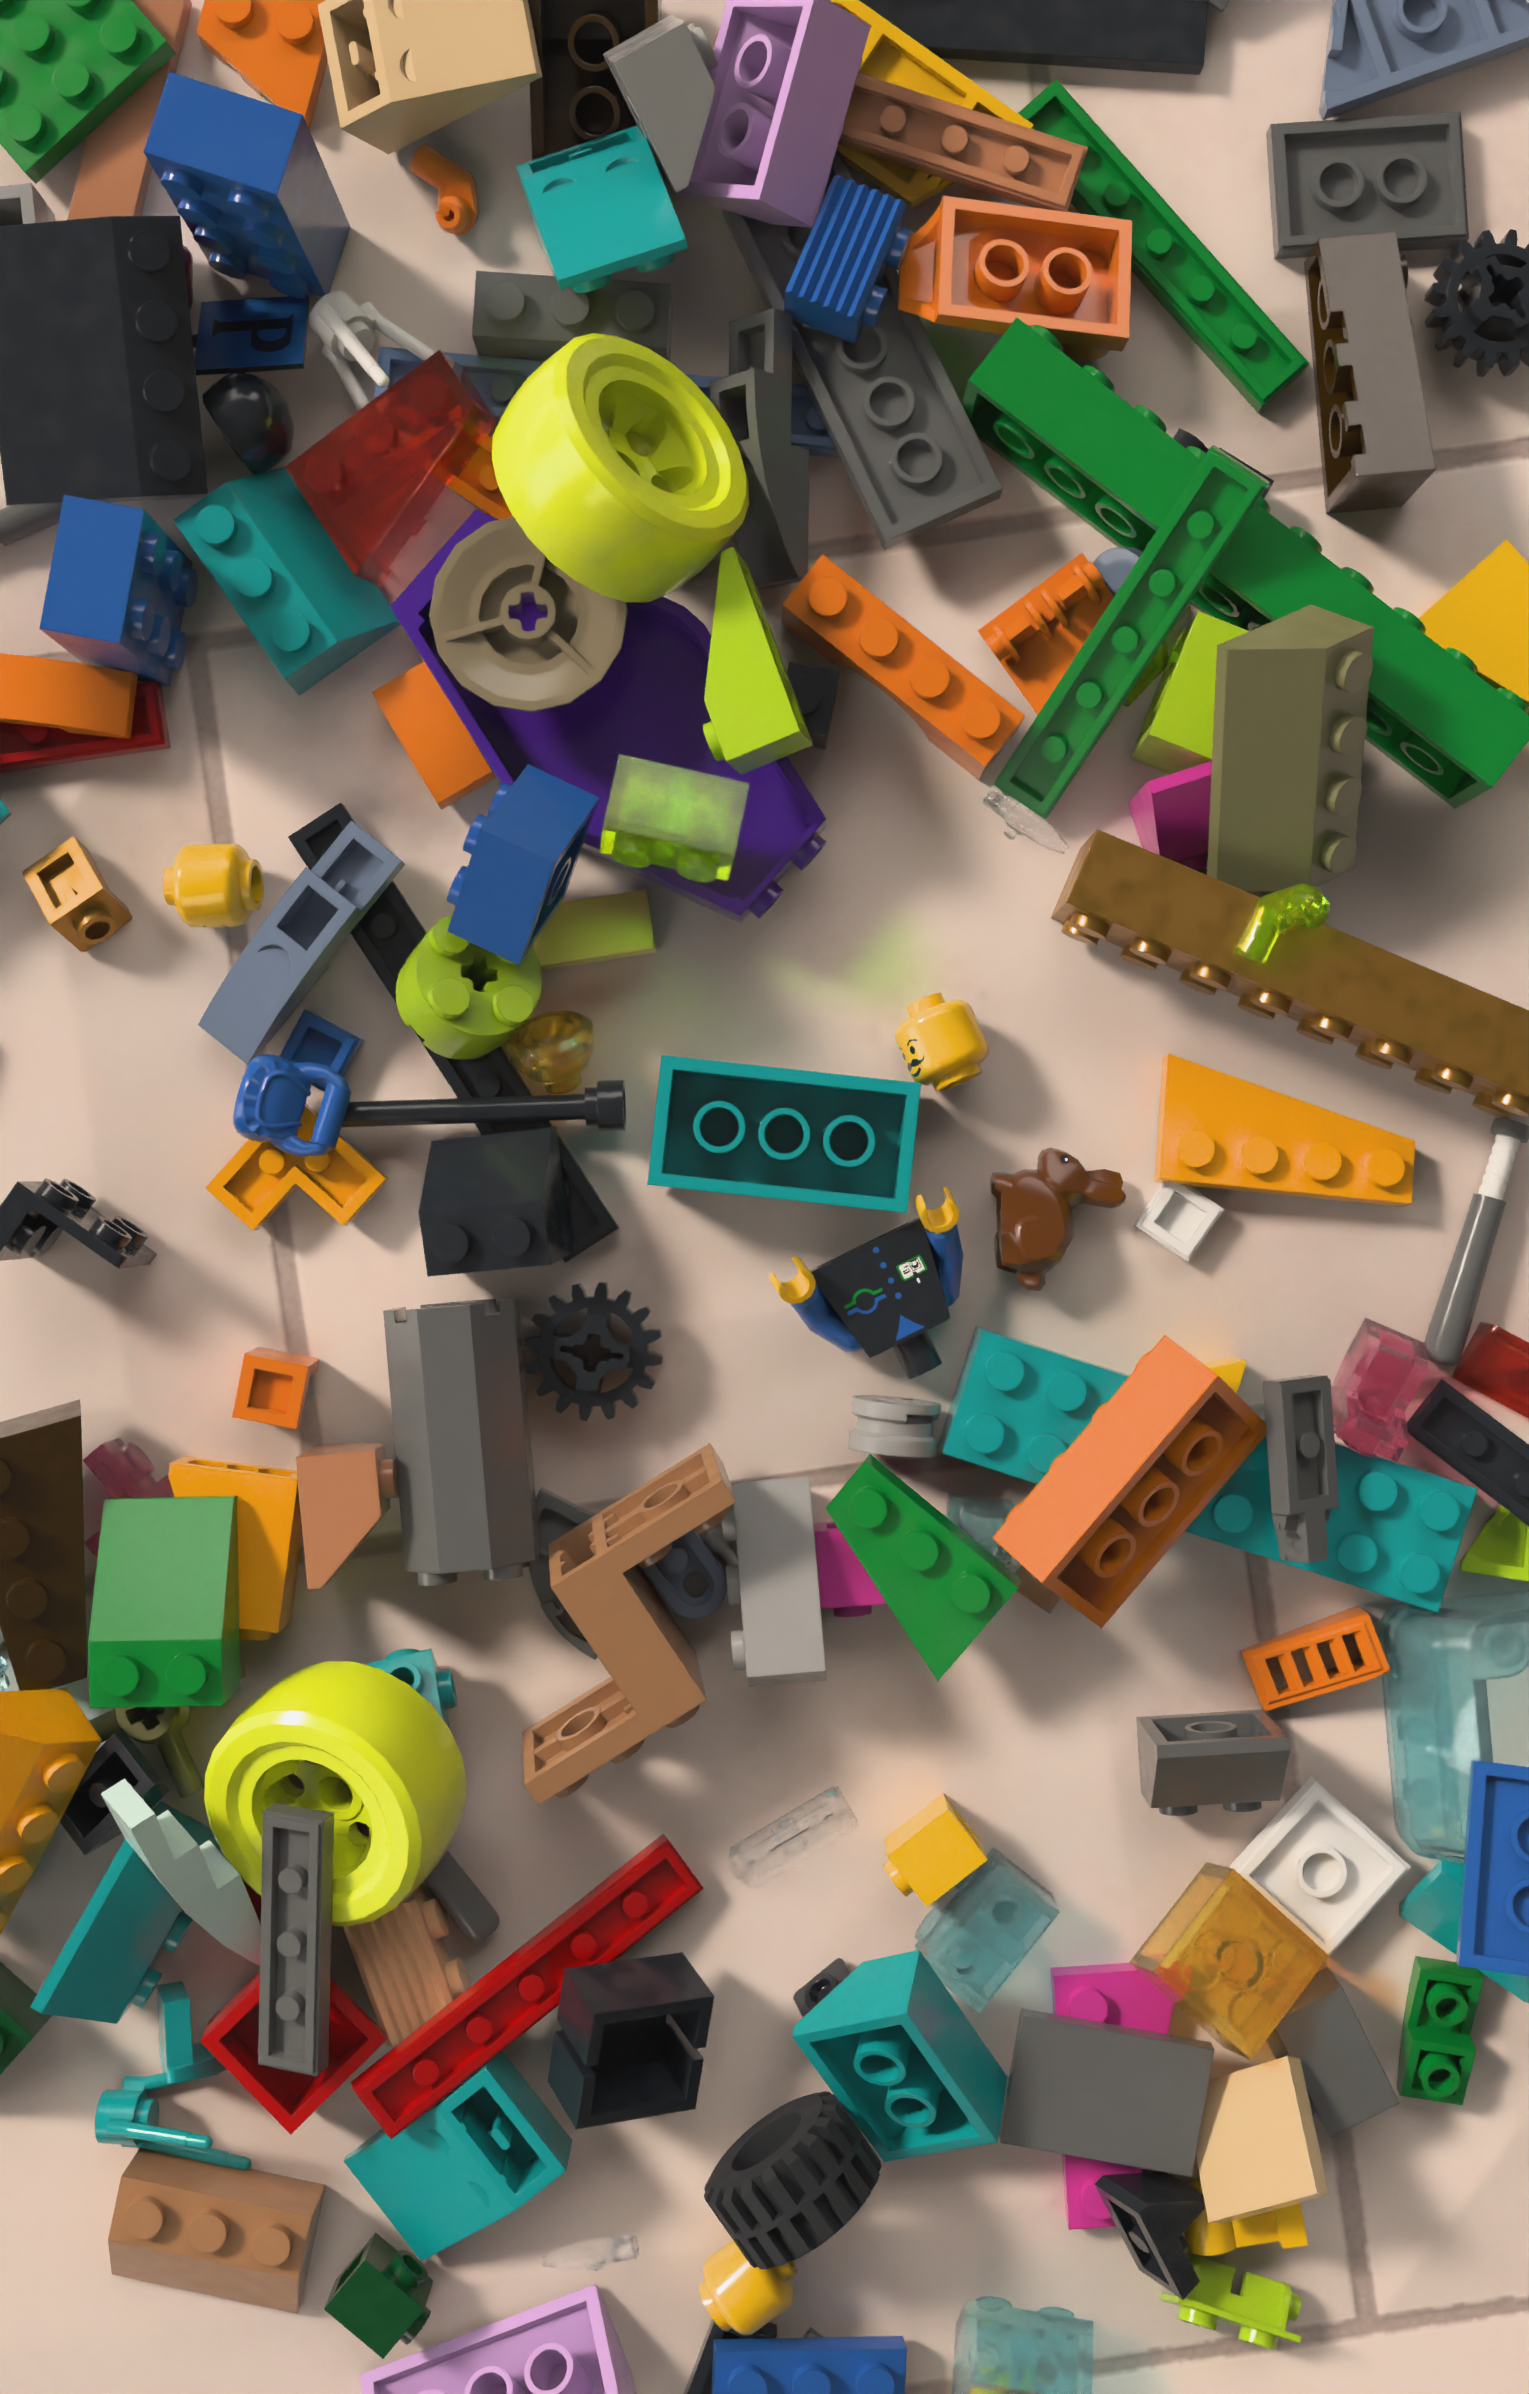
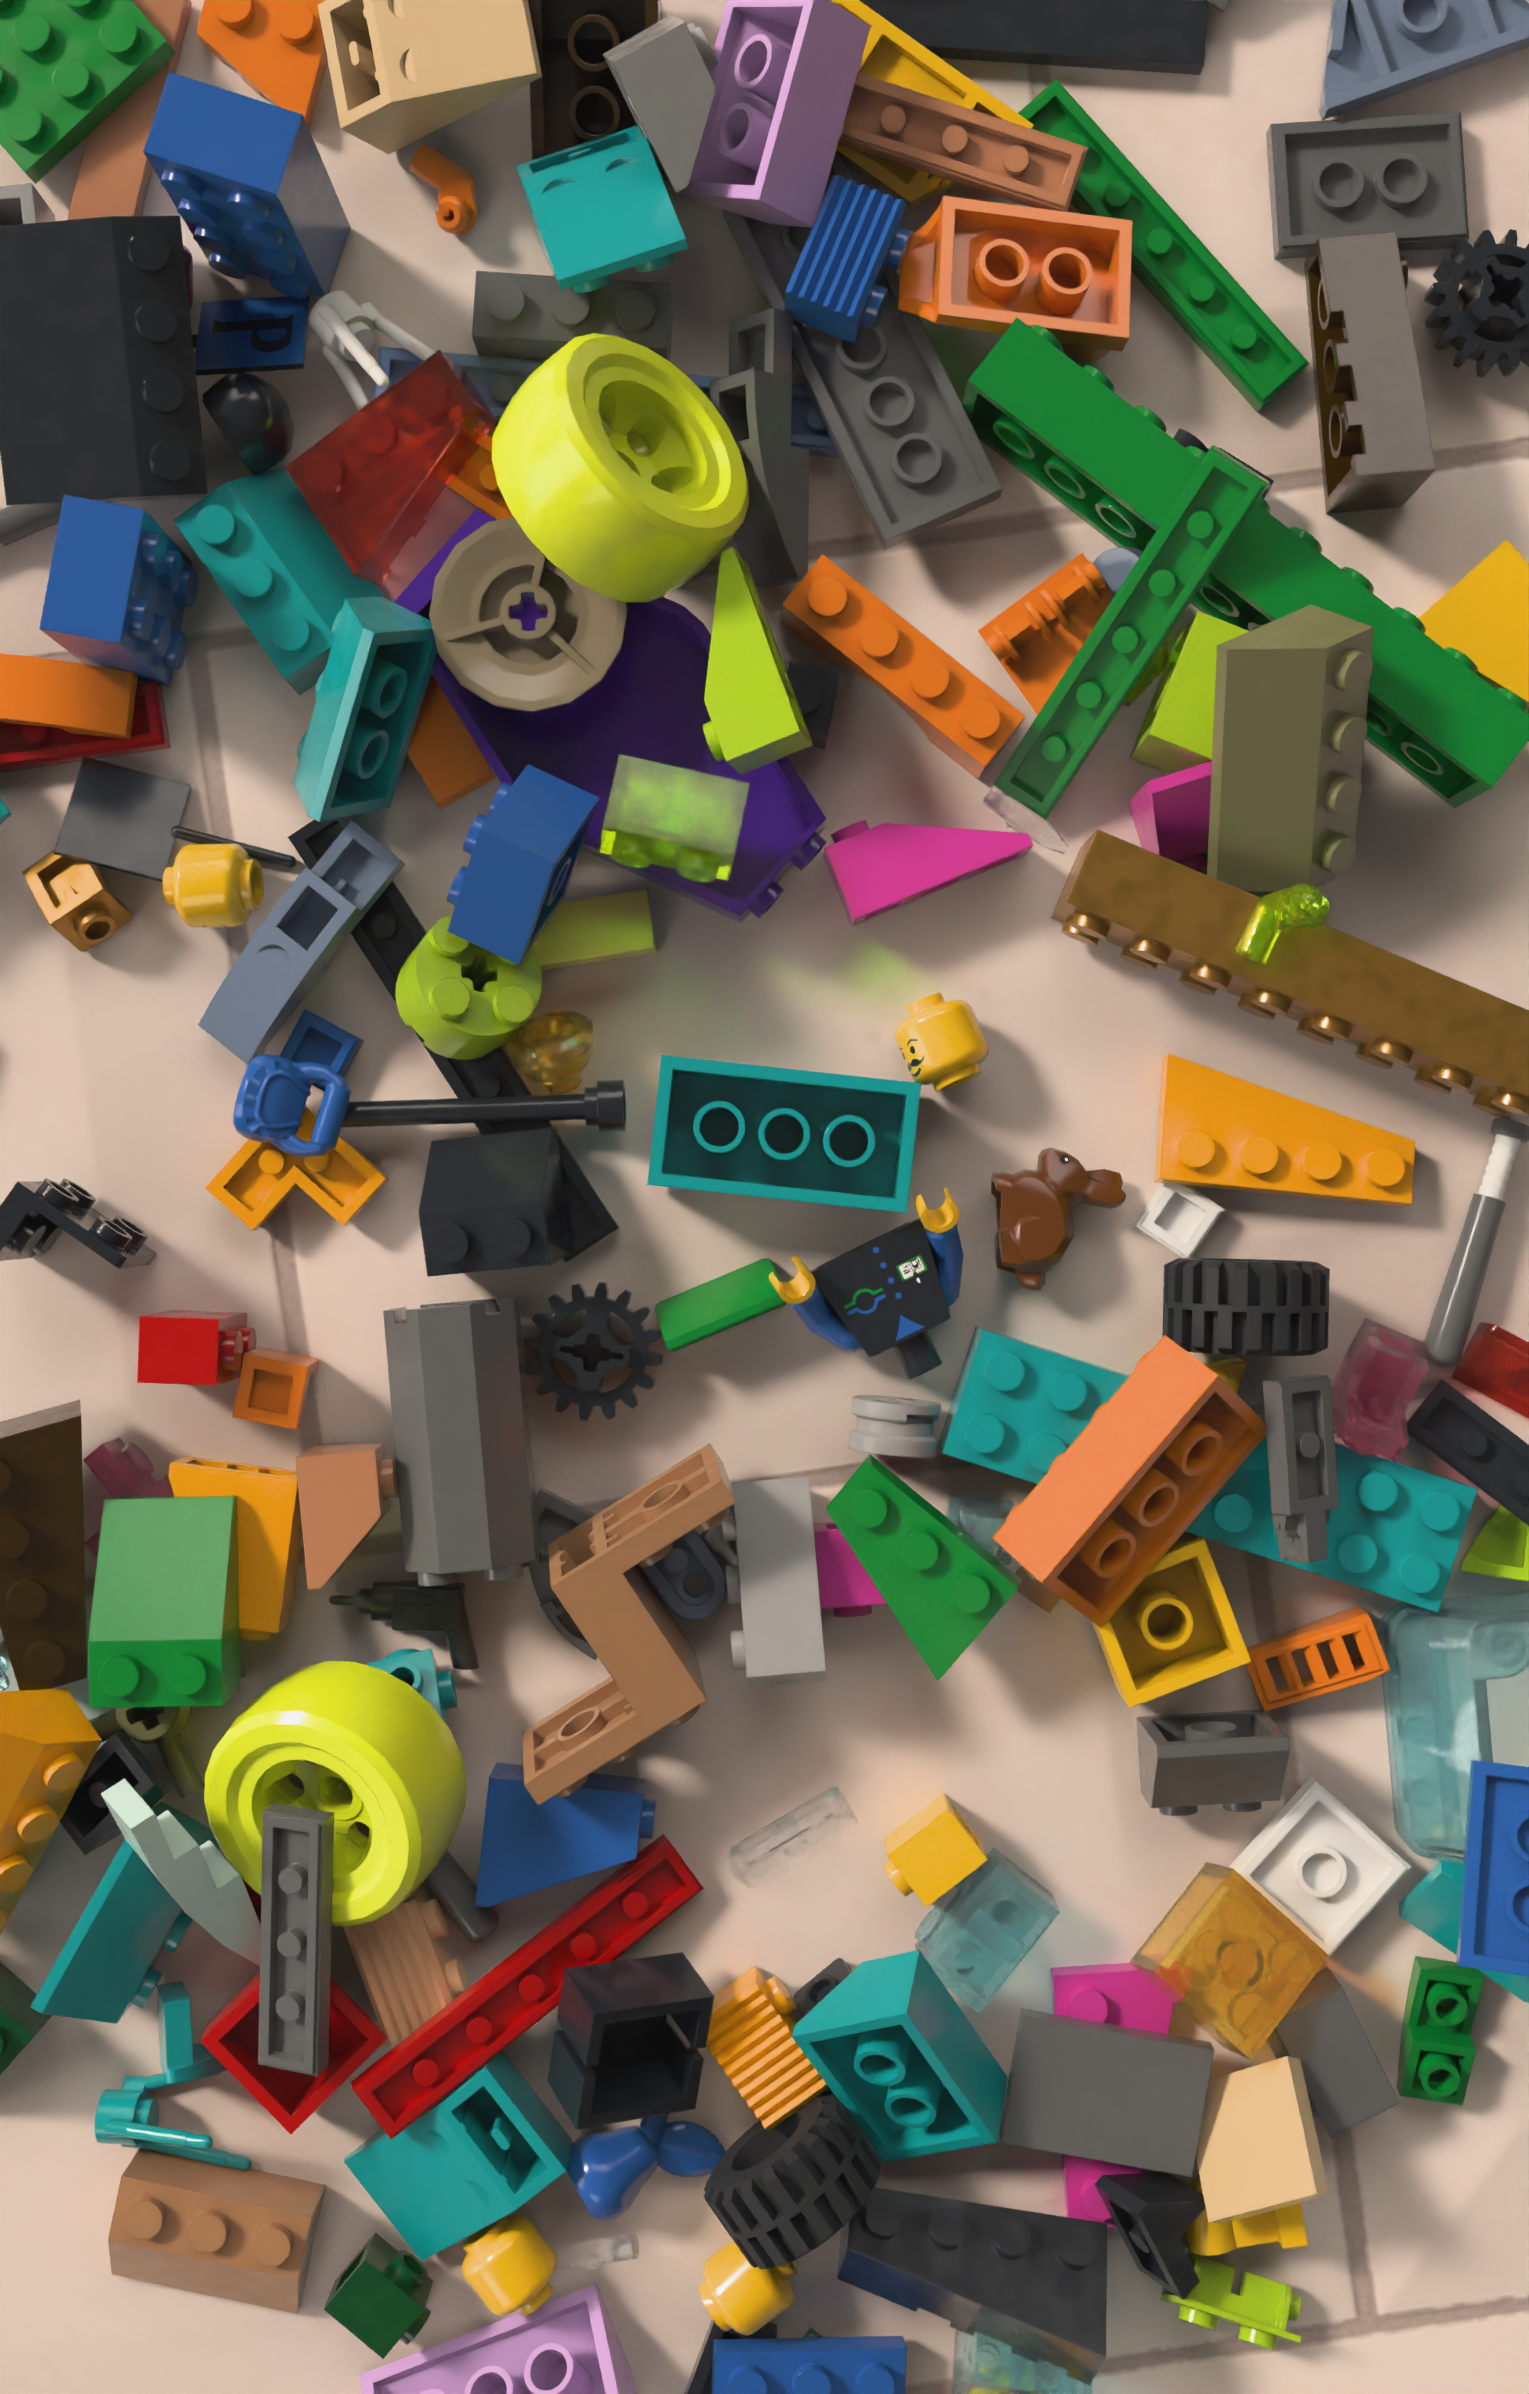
none -> piece [54,756,297,882]
none -> red brick [137,1310,256,1386]
none -> teal slope [293,596,438,822]
none -> pearl dark grey piece [329,1581,479,1670]
none -> yellow head [462,2214,557,2316]
none -> blue slope [475,1762,656,1907]
none -> blue piece [566,2114,726,2220]
none -> green slope [655,1258,786,1352]
none -> light orange brick [706,1966,829,2131]
none -> dark pink slope [823,820,1033,926]
none -> black wedge [837,2187,1107,2385]
none -> yellow brick [1091,1531,1252,1708]
none -> black tyre [1162,1258,1330,1356]

